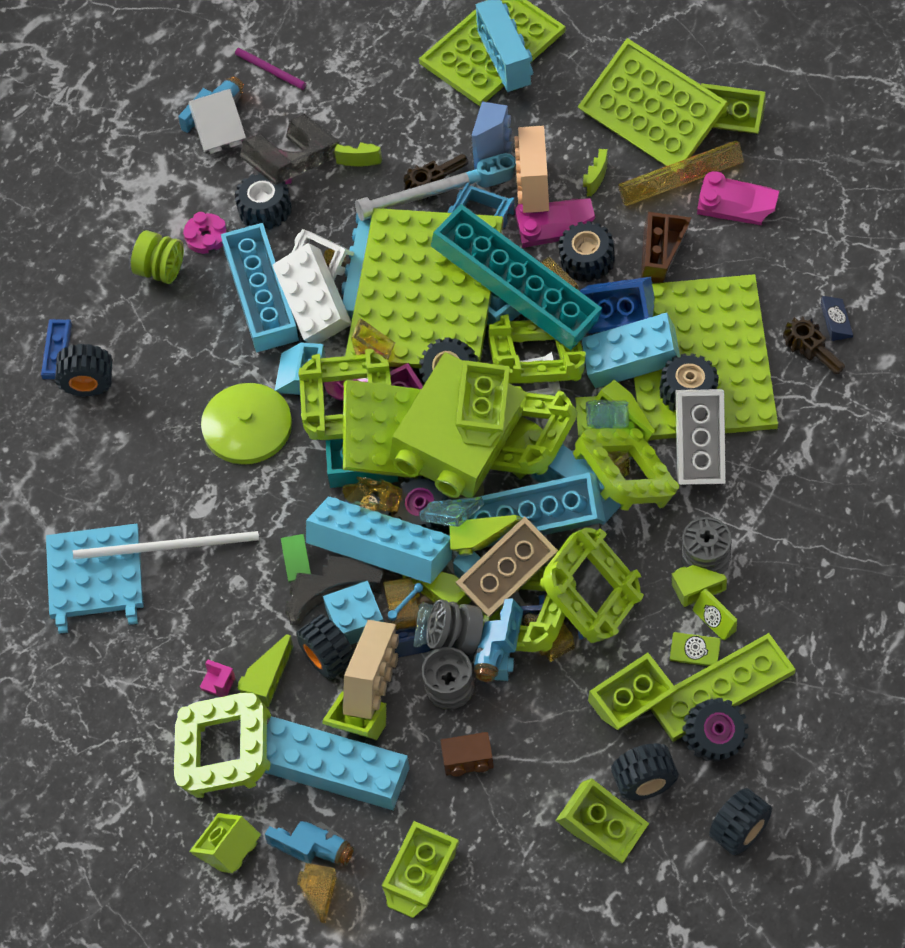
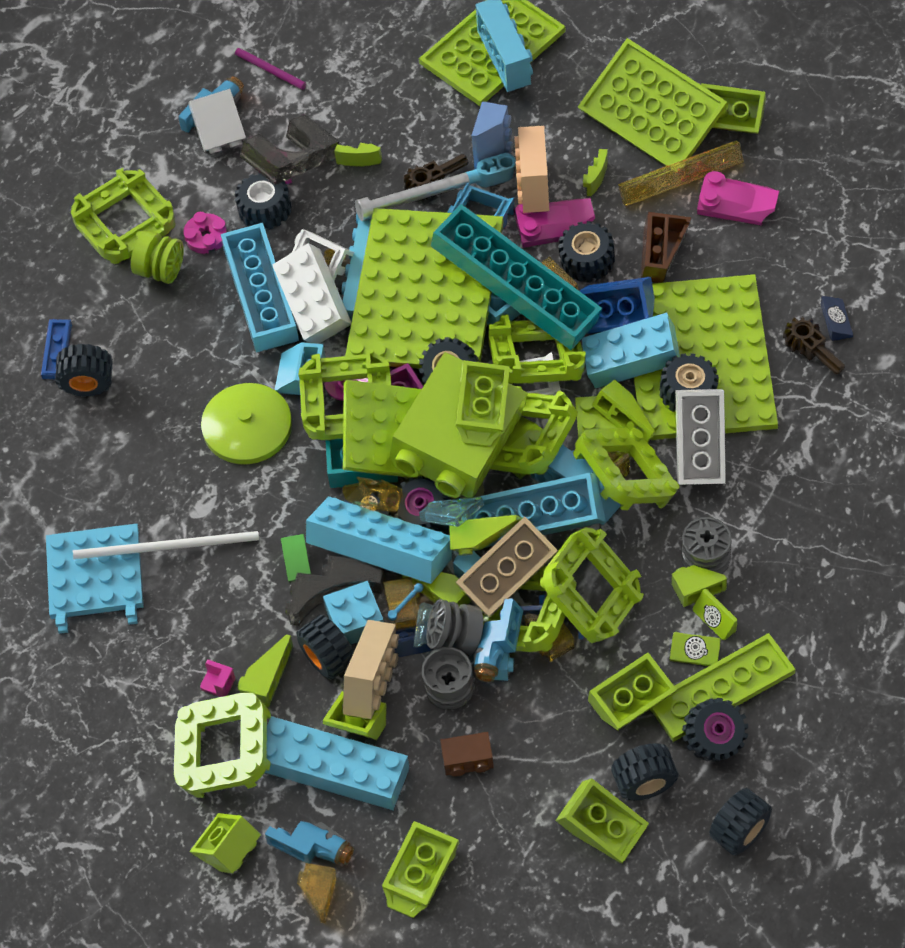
clear yellow slope [351,319,395,360] -> none
clear light blue beam [586,400,629,429] -> none
none -> lime plate [71,168,176,264]

